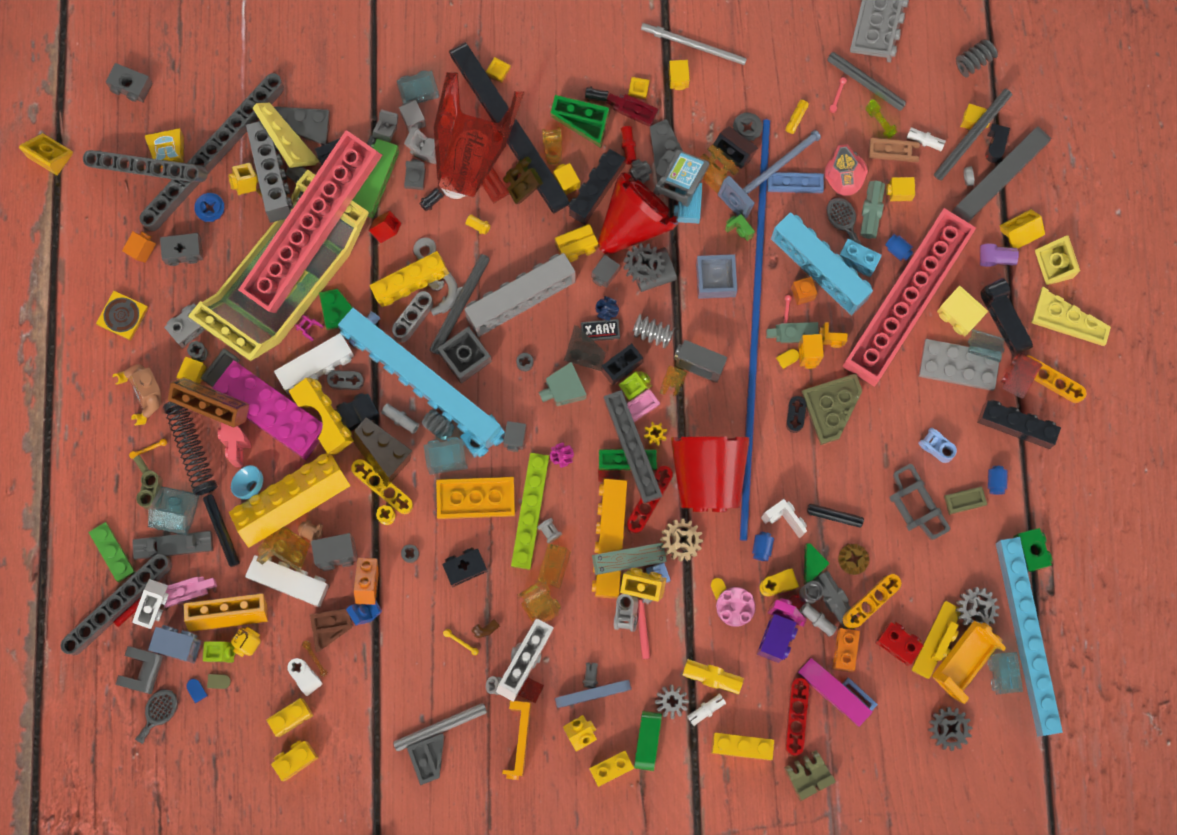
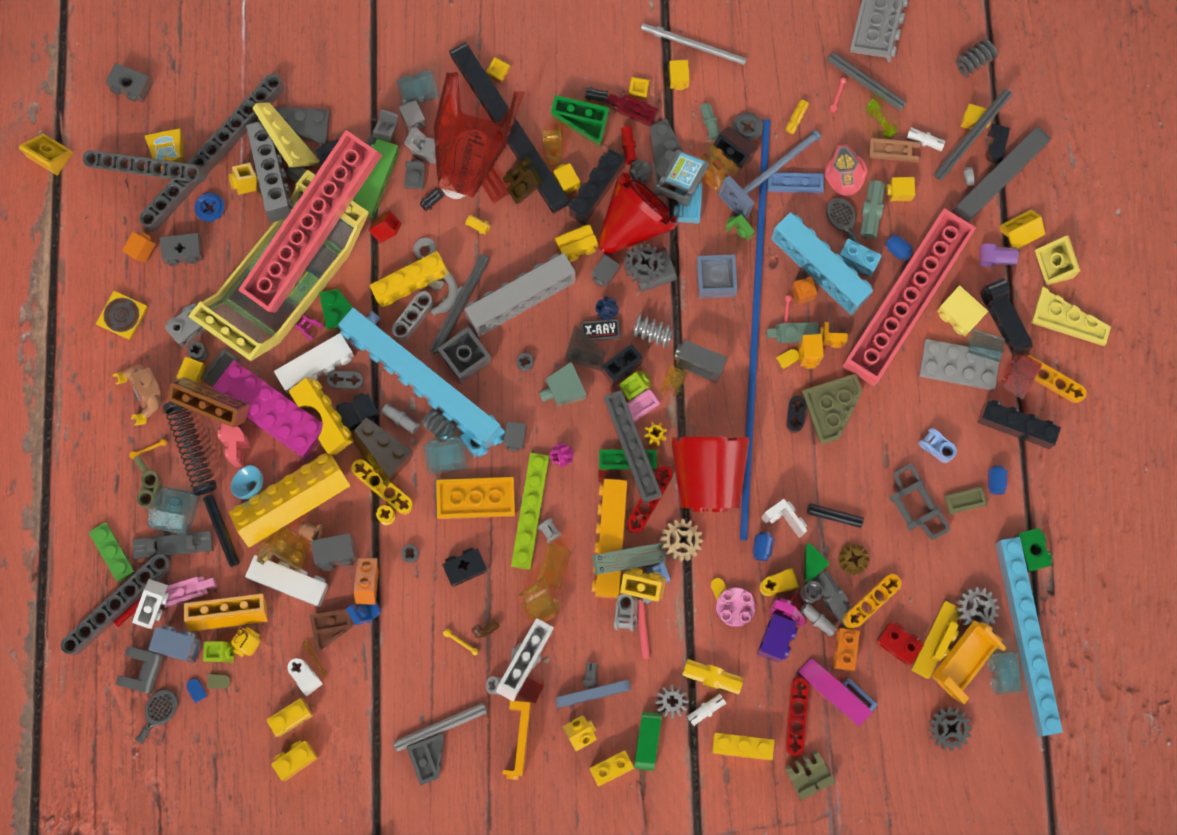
none -> sand green axle [700,103,720,140]

